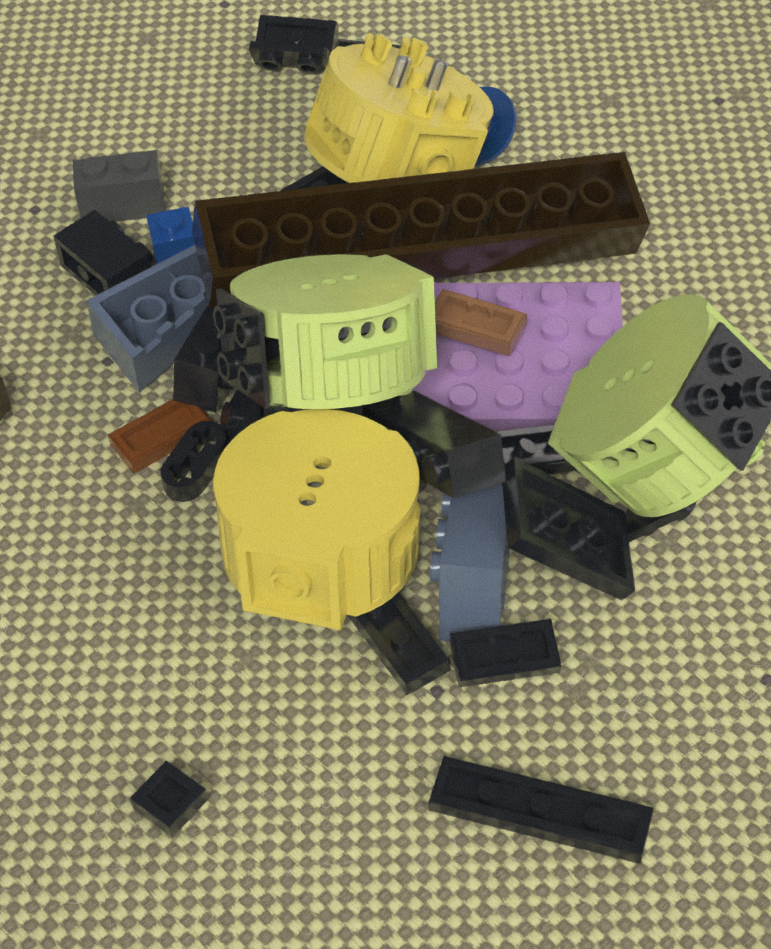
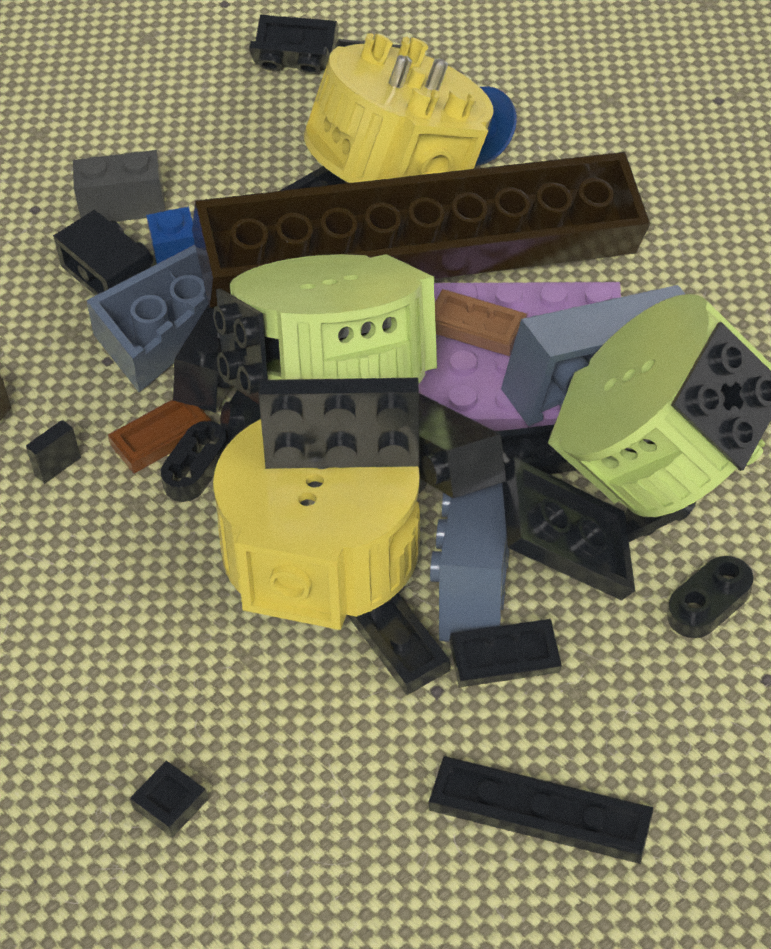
none -> black tile [26,420,81,484]
none -> black plate [259,378,419,469]
none -> sand blue wedge [501,285,685,426]
none -> black plate [667,556,753,638]

